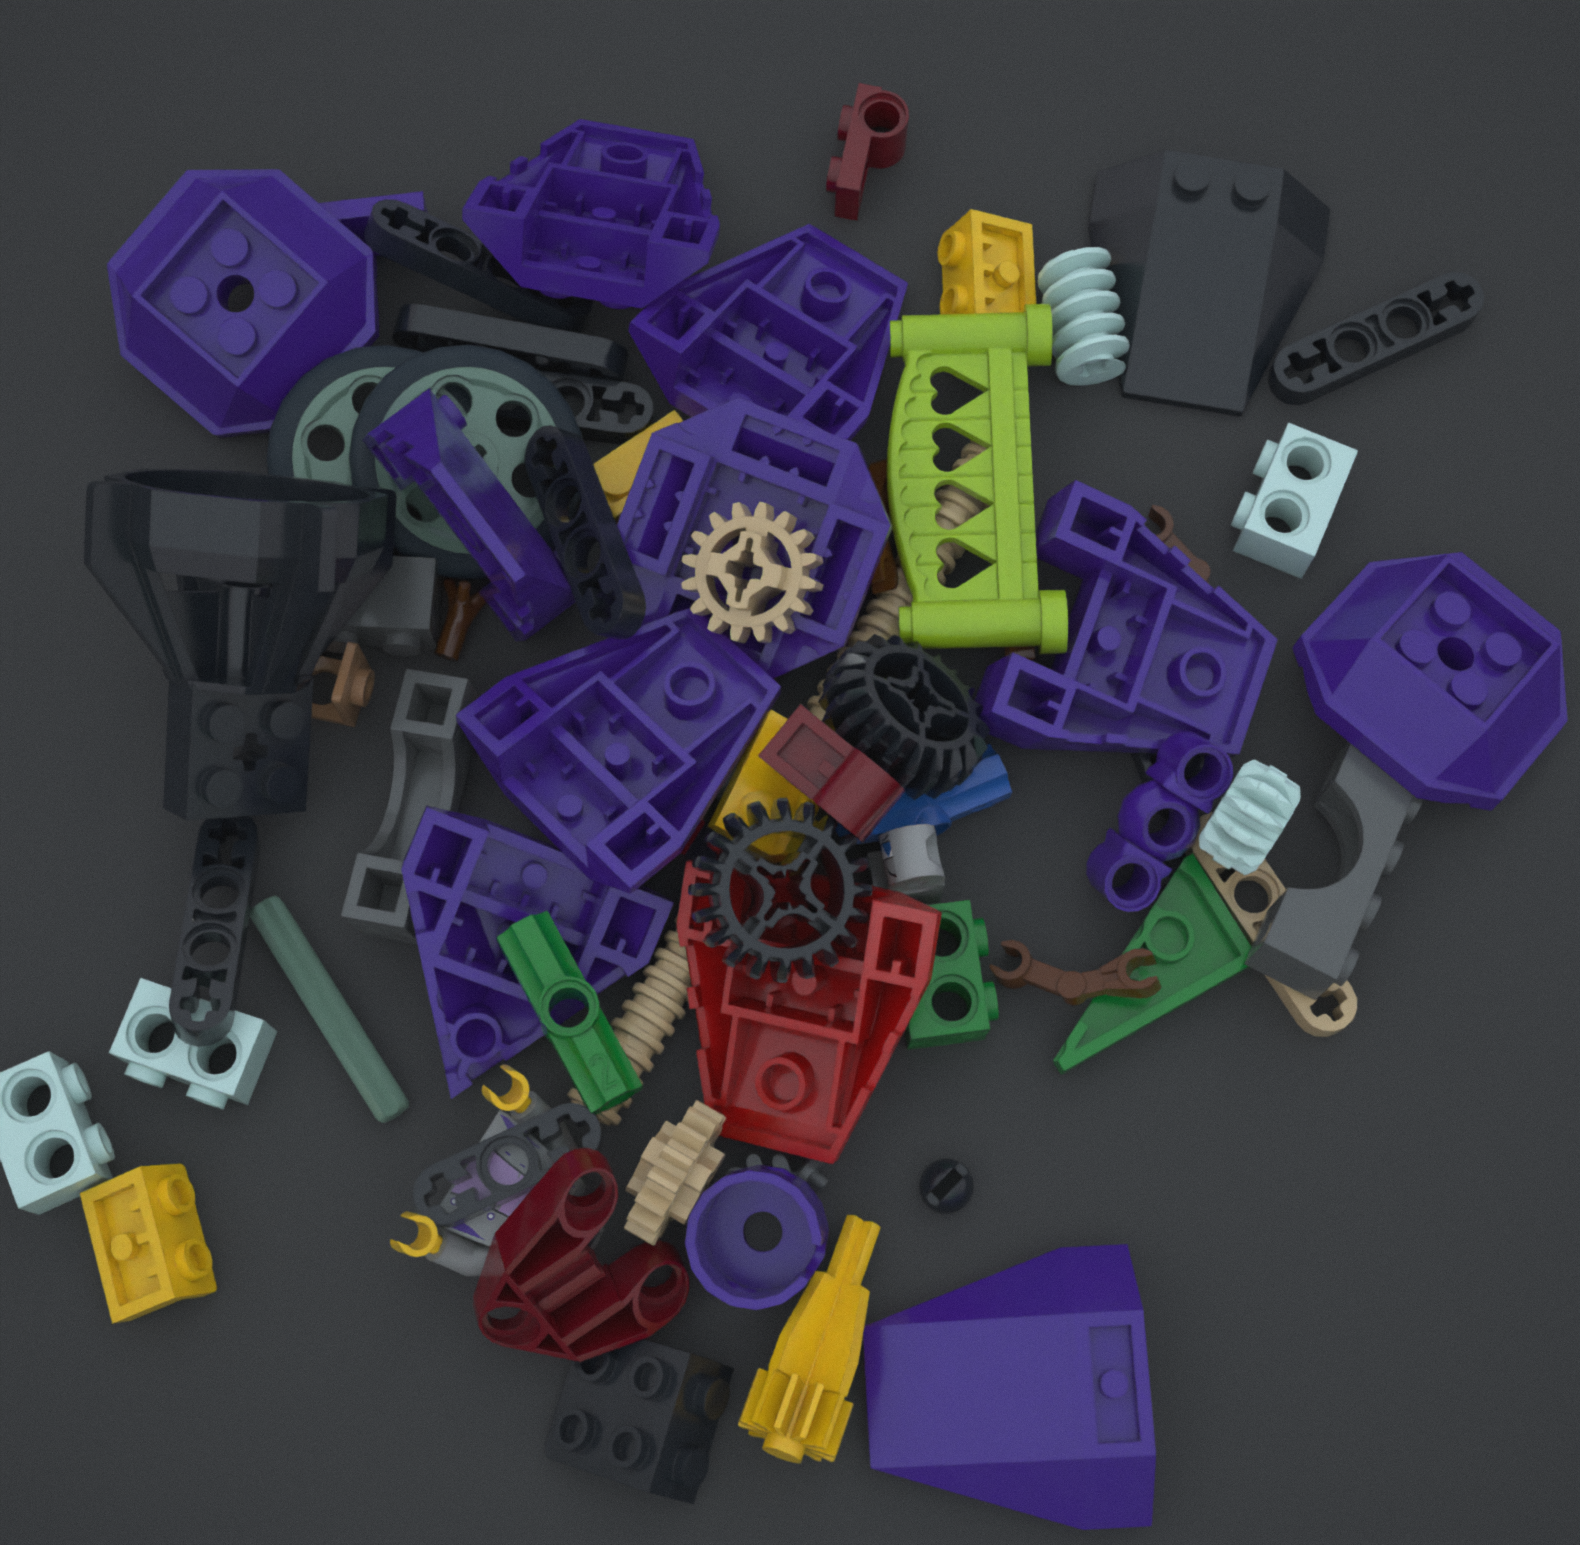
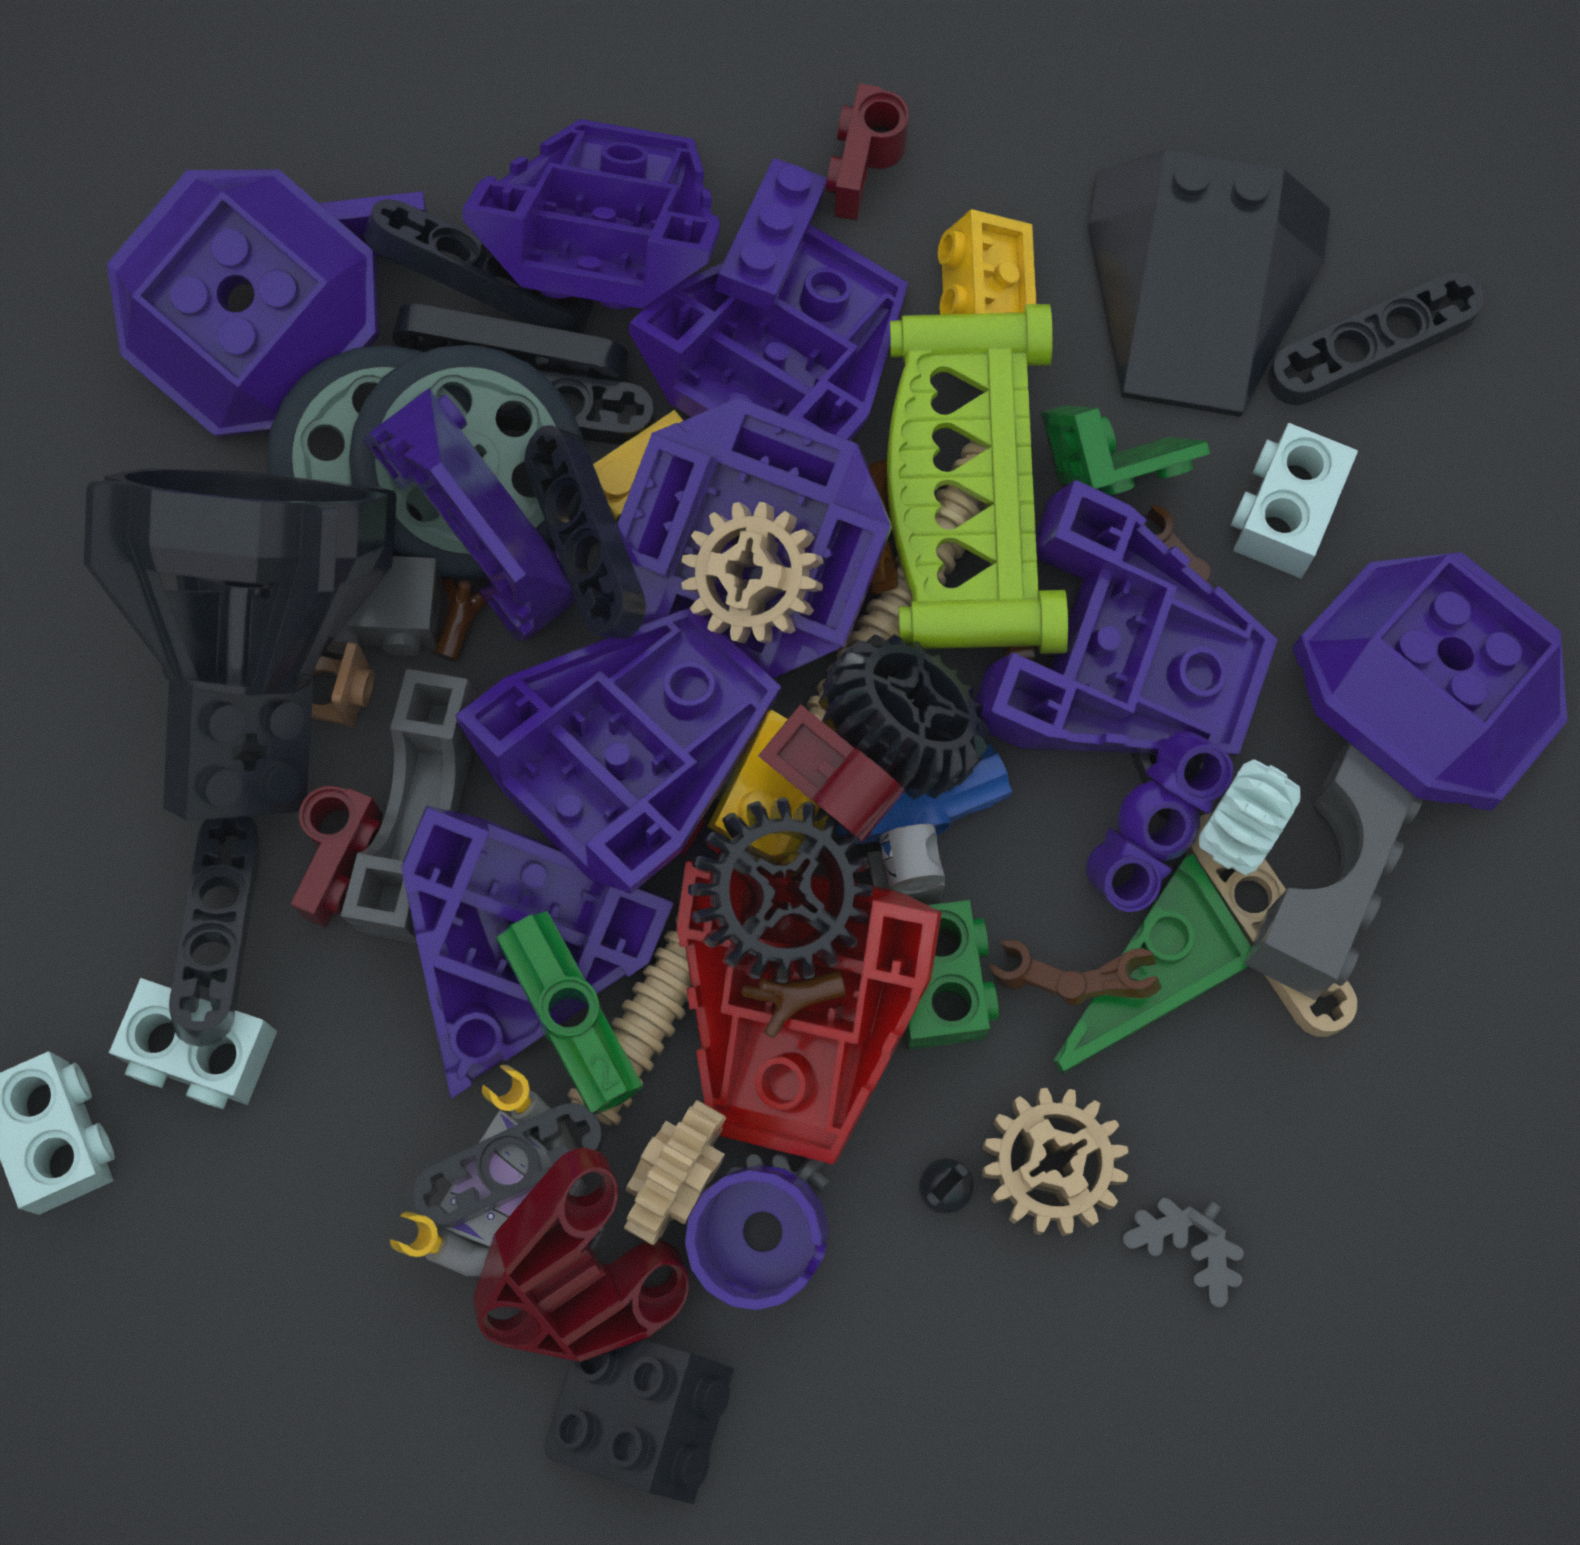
yellow bracket [80,1164,217,1324] -> none
sand green axle [250,895,409,1123] -> none
yellow piece [738,1215,881,1463] -> none
dark purple wedge [863,1244,1156,1530] -> none
light aqua piece [1038,247,1130,386] -> none
none -> dark red plate [291,786,382,928]
none -> dark purple plate [714,158,827,312]
none -> reddish brown bar [742,970,847,1038]
none -> tan gear [982,1088,1128,1236]
none -> green bracket [1040,405,1210,495]
none -> dark grey animal [1122,1198,1244,1307]

